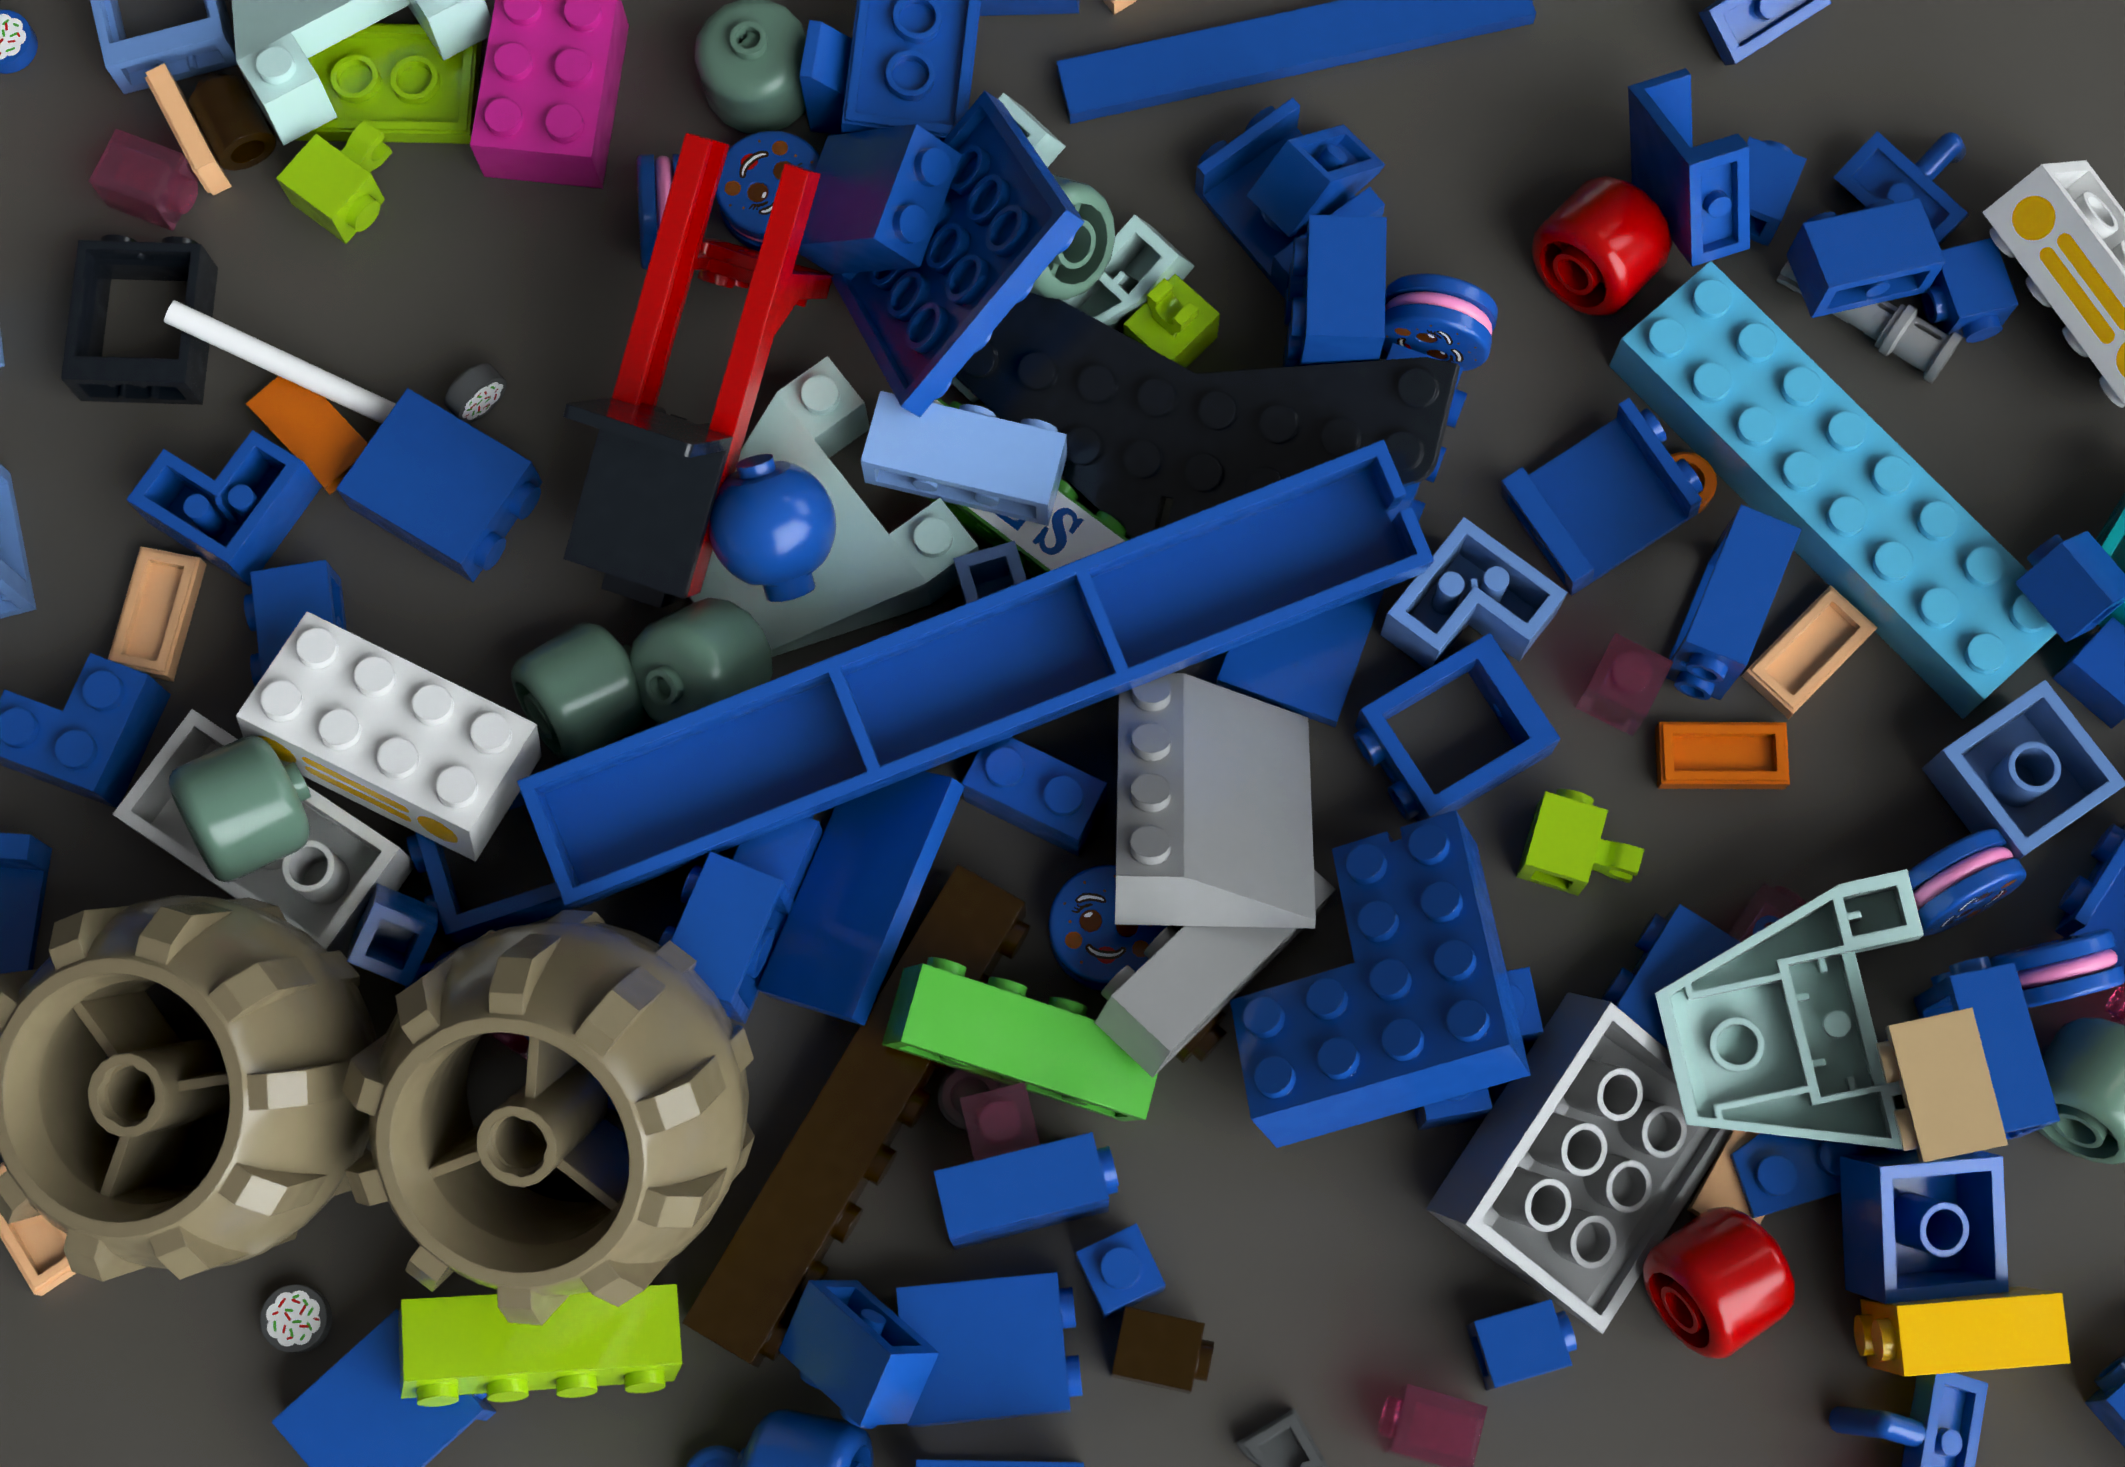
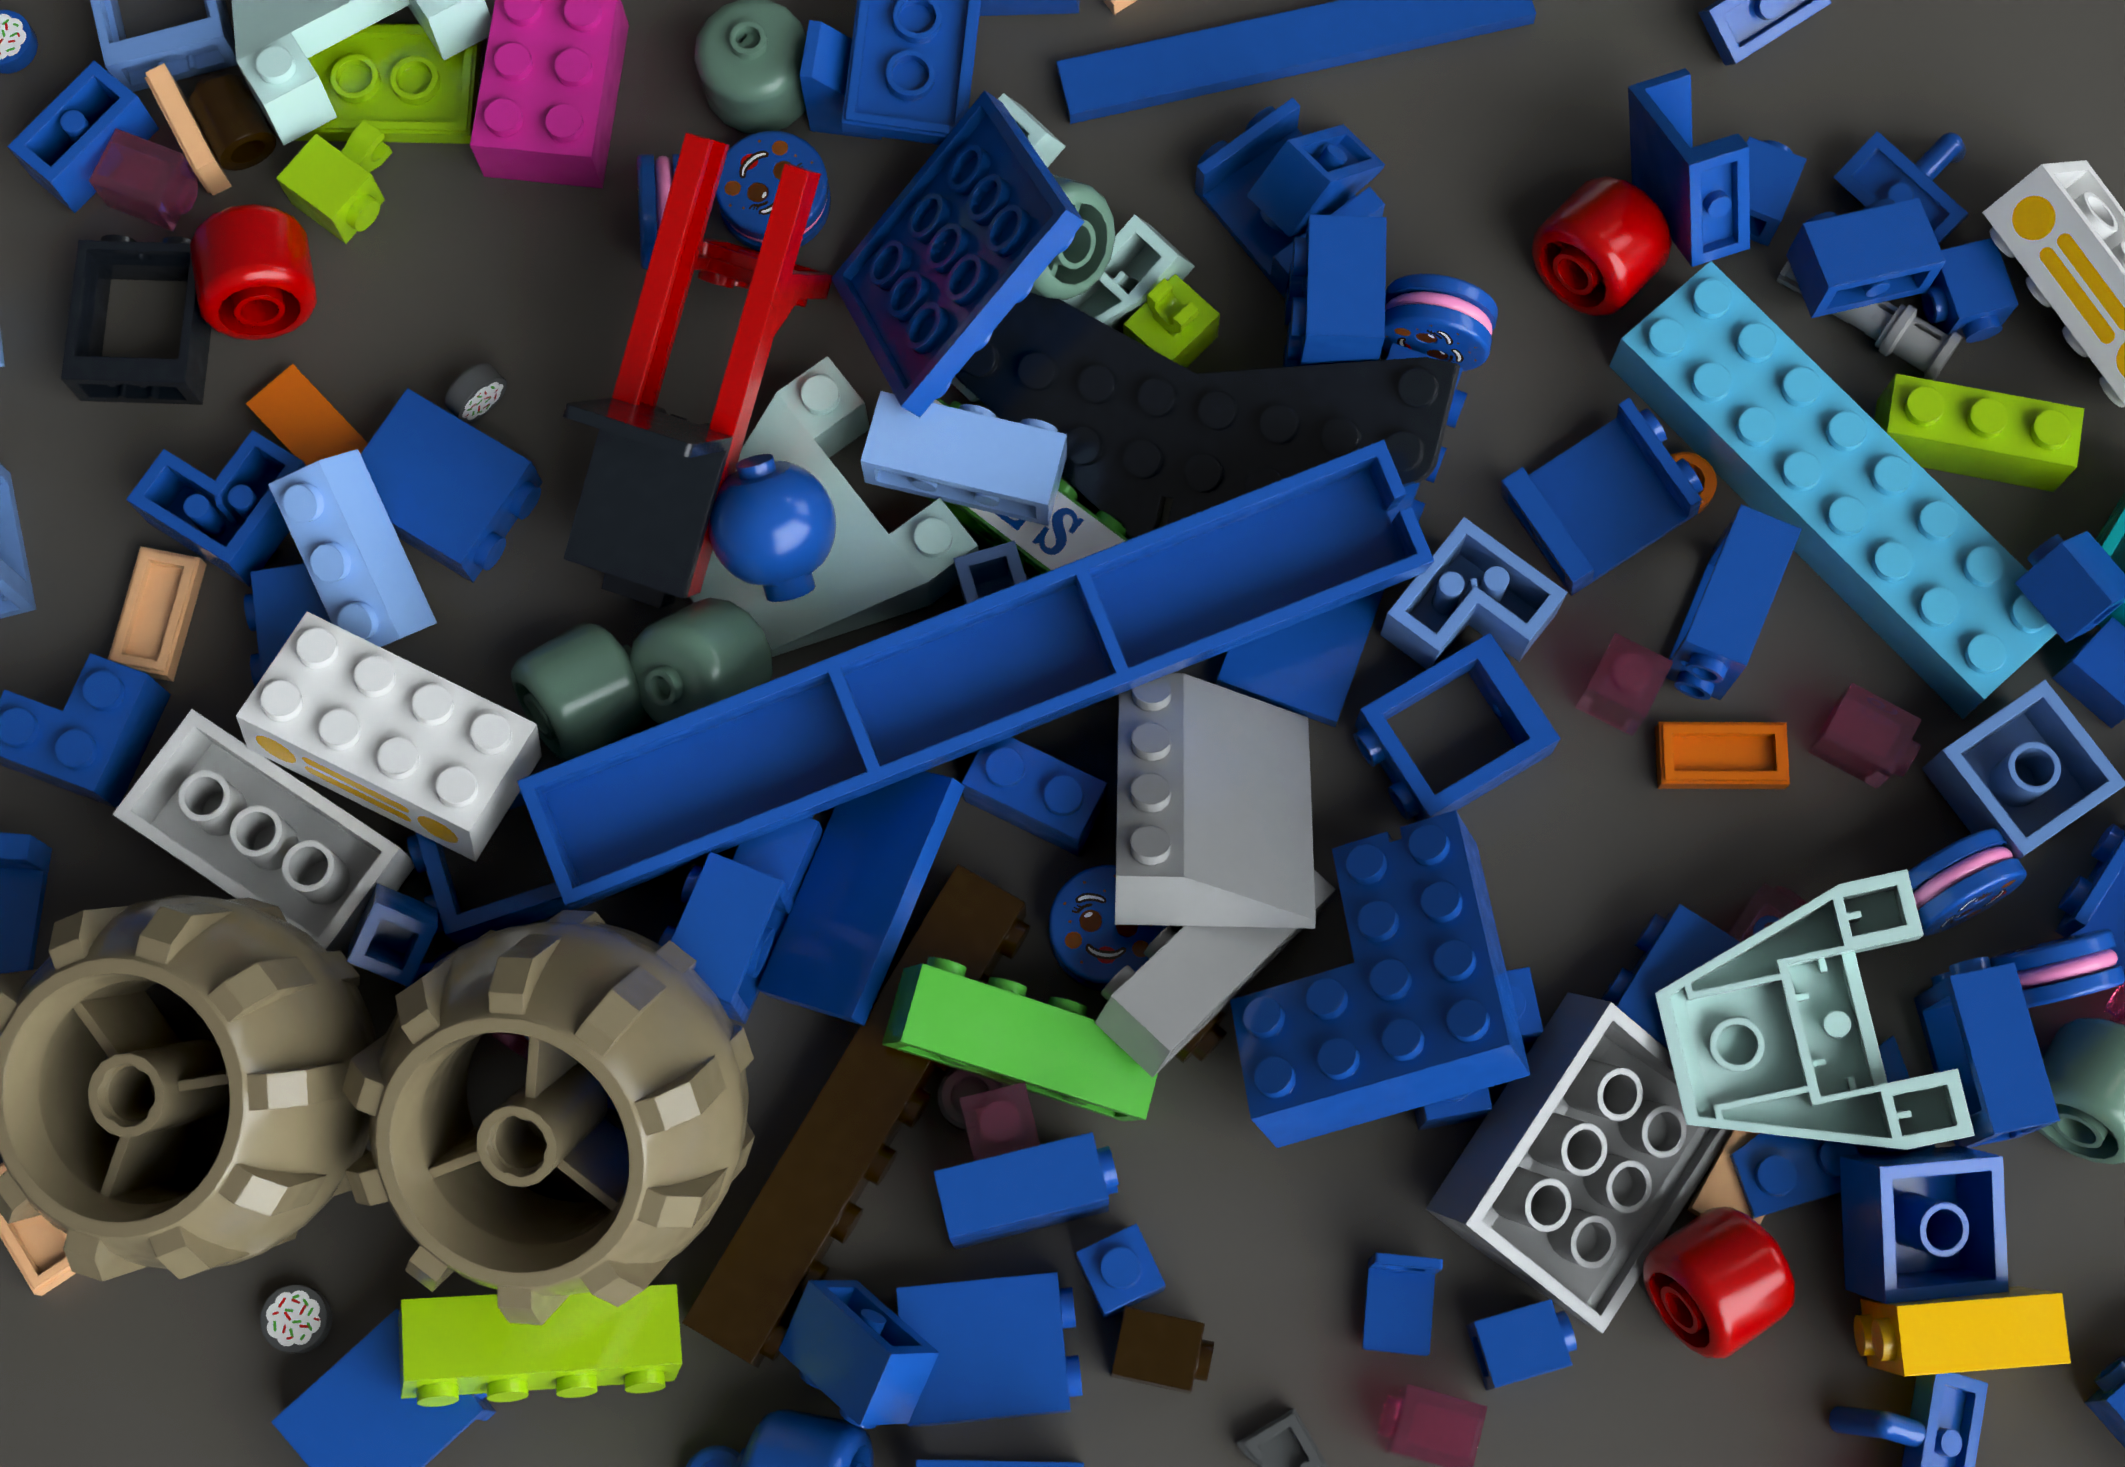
white bar [164,300,396,424] -> none
sand green head [168,735,311,883] -> none
blue brick [798,124,962,274] -> none
lime brick [1516,789,1644,896] -> none
light nougat tile [1741,585,1878,720] -> none
tan brick [1876,1008,2008,1163] -> none
none -> blue brick [7,61,159,213]
none -> red head [190,204,317,341]
none -> light blue brick [268,449,437,647]
none -> blue bracket [1362,1253,1443,1356]
none -> clear pink brick [1809,683,1922,789]
none -> lime brick [1874,374,2085,492]

